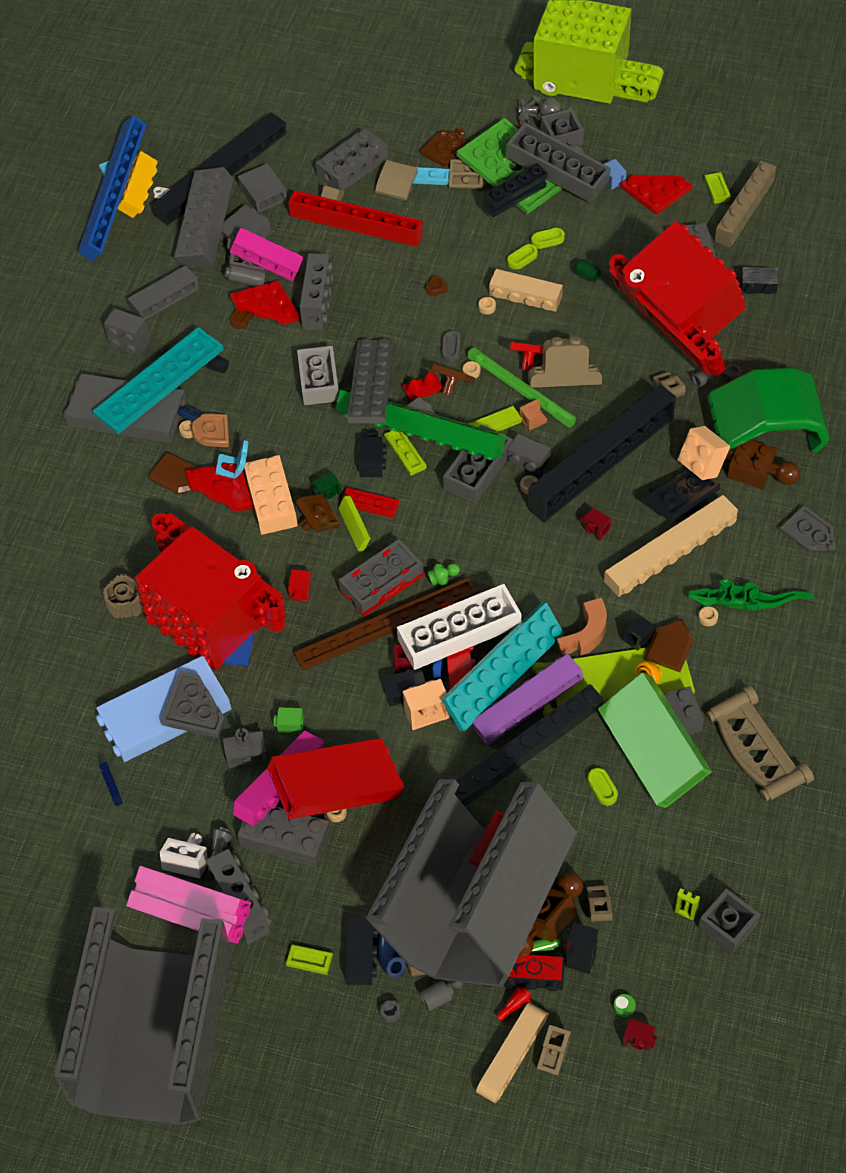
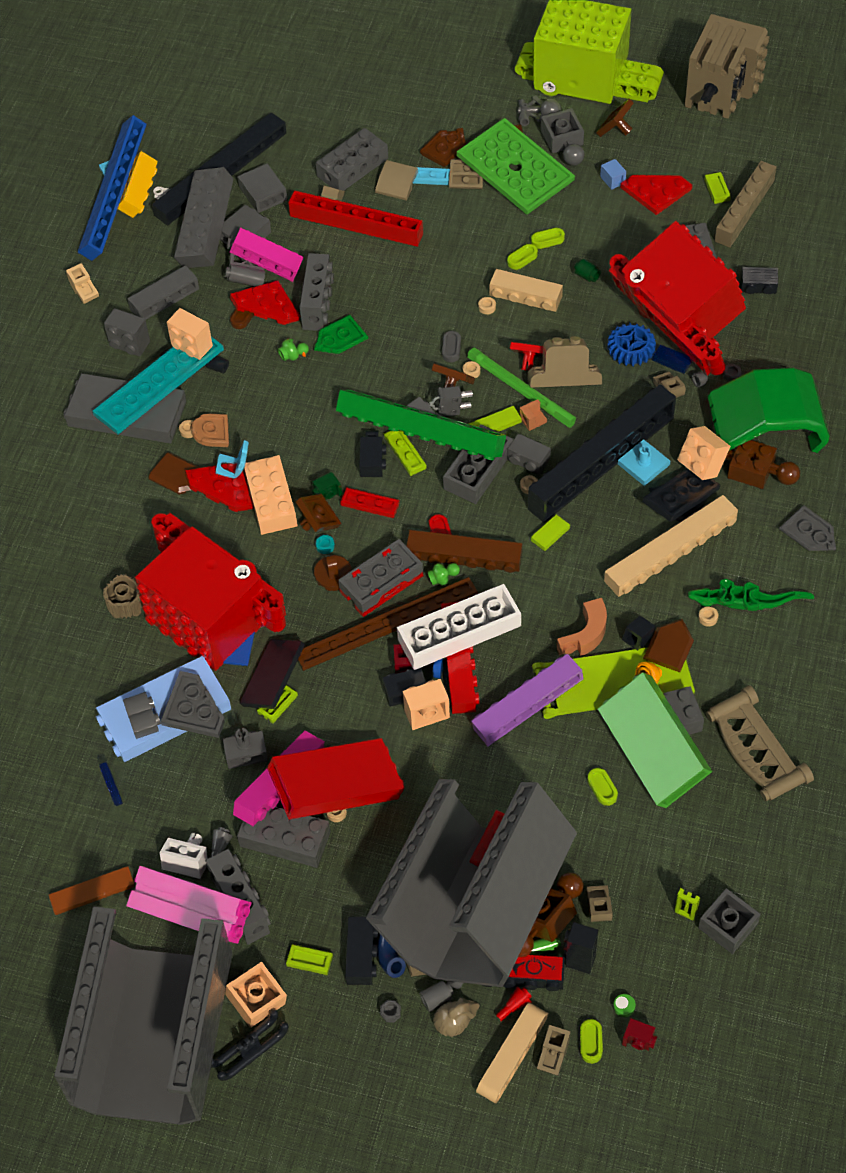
dark blue tile [178,405,204,422] -> none
bright green brick [274,707,304,735] -> none
red brick [288,570,312,601] -> none
light grey brick [297,346,339,405] -> none
lime tile [338,496,371,551] -> none
dark grey plate [348,339,394,424] -> none
red tile [403,371,443,403] -> none
reddish brown tile [426,275,448,296] -> none
teal plate [441,602,564,731] -> none
black brick [455,684,603,806] -> none
black brick [483,163,548,218] -> none
dark grey brick [505,123,611,203] -> none
dark red brick [581,508,611,541] -> none
none -> dark orange tile [49,866,135,915]
none -> tan brick [66,263,99,304]
none -> dark grey brick [123,692,161,739]
none -> light nougat brick [167,308,213,360]
none -> black piece [211,1009,289,1081]
none -> light nougat brick [225,962,287,1028]
none -> black tile [240,639,305,709]
none -> lime tile [257,685,298,723]
none -> bright green animal [278,339,309,361]
none -> green tile [314,314,369,354]
none -> reddish brown tile [314,555,352,591]
none -> teal tile [316,535,335,554]
none -> reddish brown brick [407,530,523,573]
none -> dark grey piece [429,386,473,417]
none -> red tile [429,514,452,535]
none -> dark tan hair [433,998,480,1037]
none -> lime tile [531,514,570,551]
none -> lime tile [580,1019,603,1064]
none -> reddish brown tile [596,98,634,137]
none -> blue gear [607,323,656,367]
none -> medium azure tile [618,440,670,486]
none -> clear blue tile [652,345,692,374]
none -> dark tan piece [685,14,770,119]

